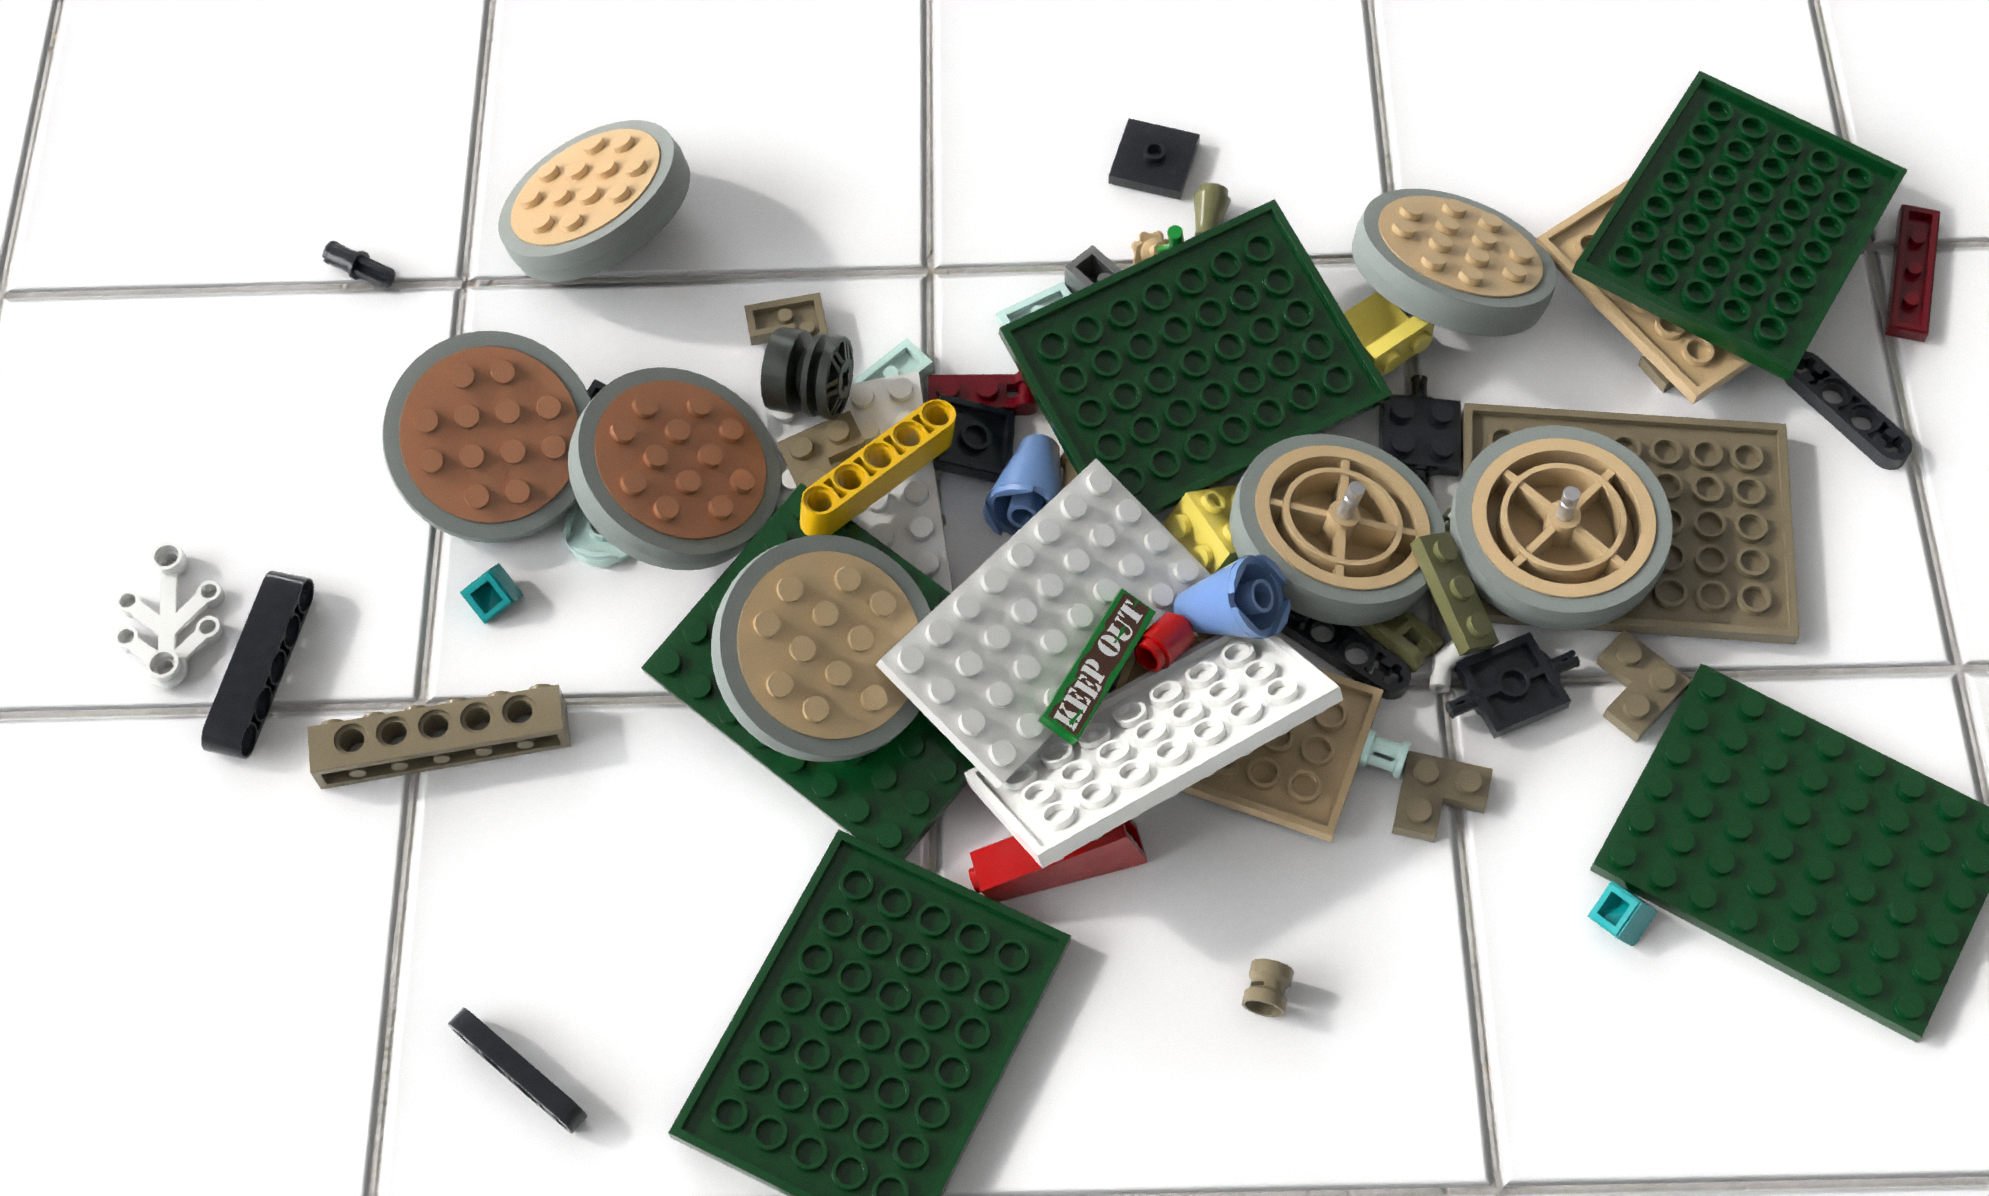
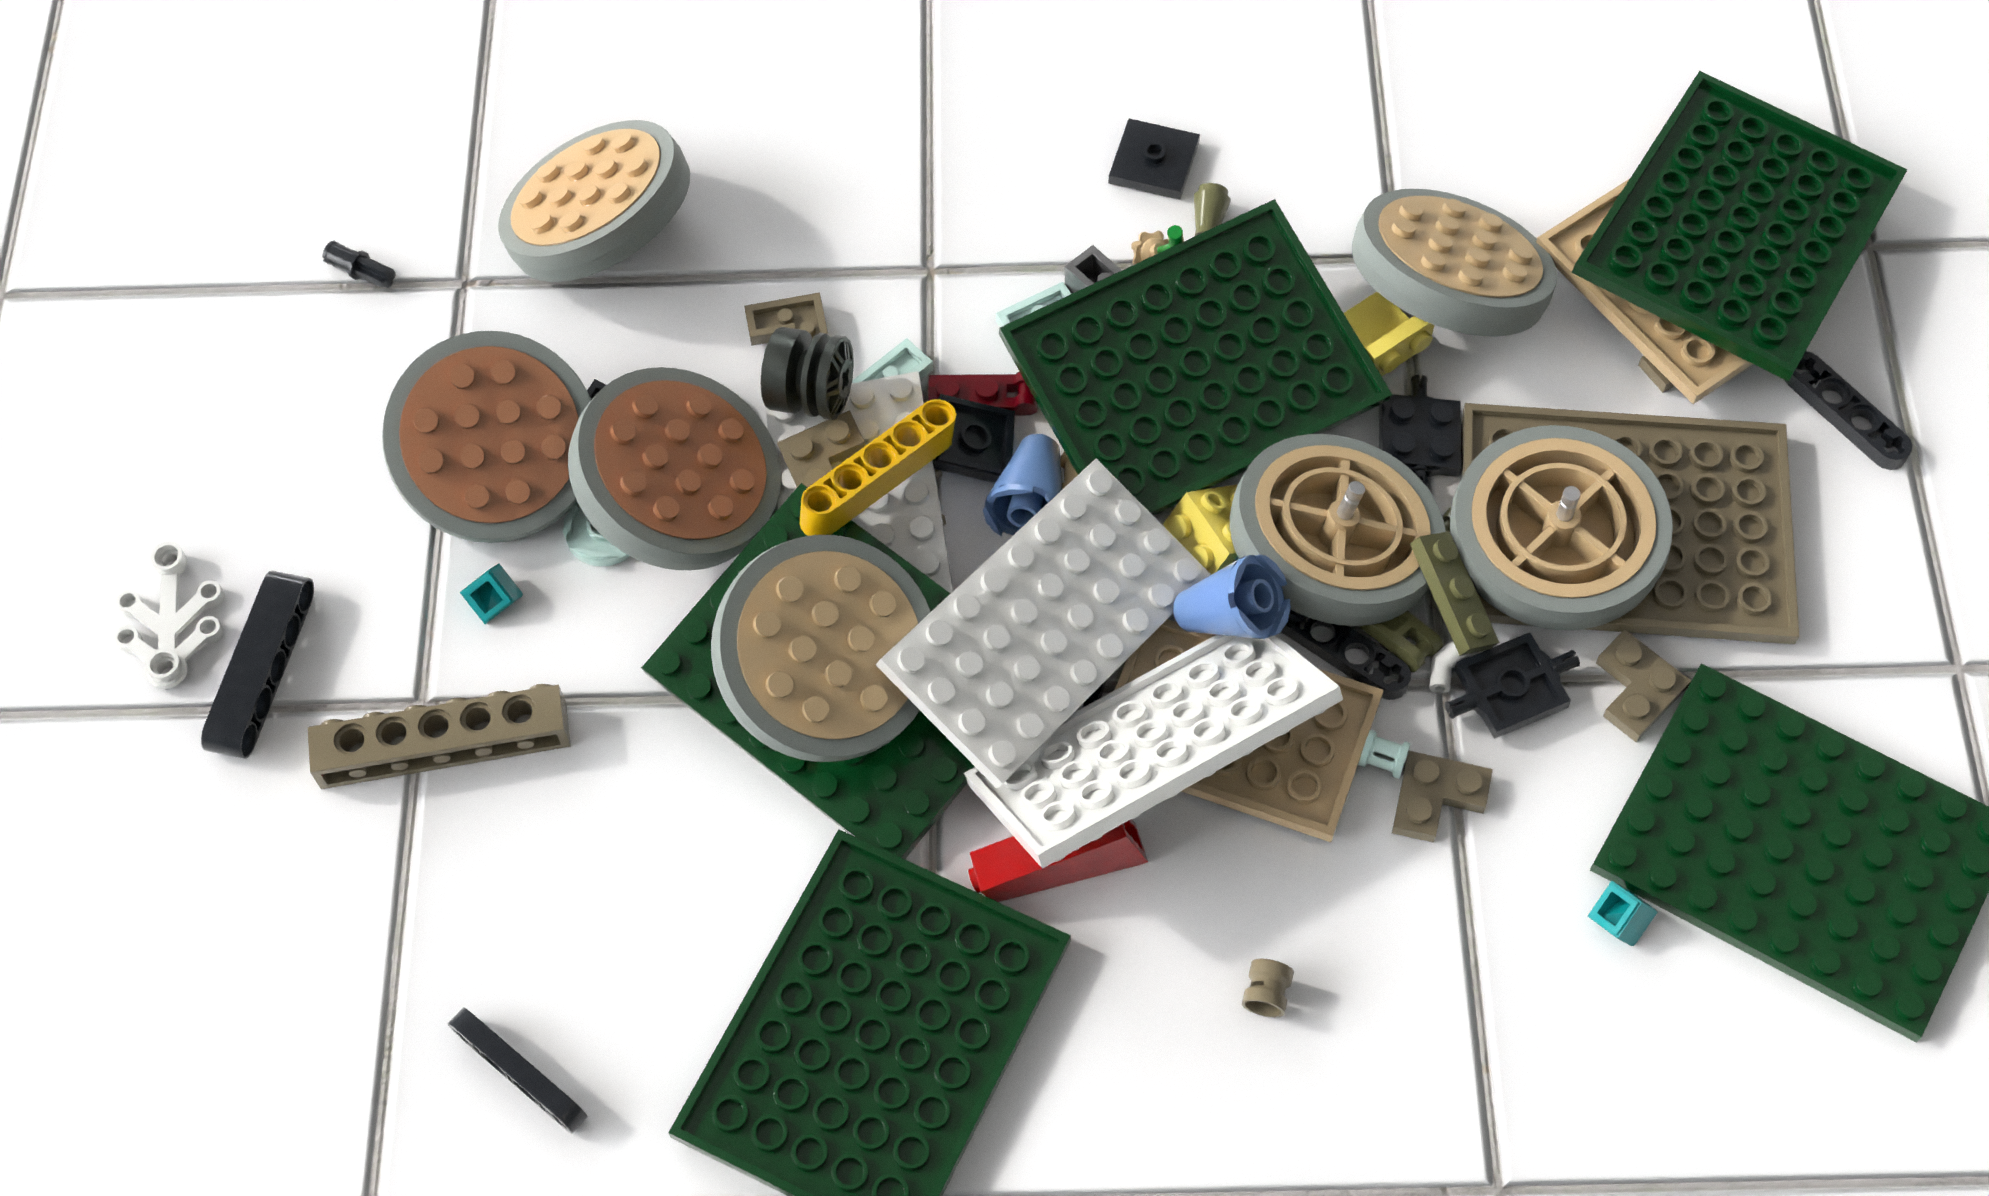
tile [1038,588,1156,745] -> none
red brick [1134,612,1195,672] -> none
dark red tile [1885,204,1940,342] -> none

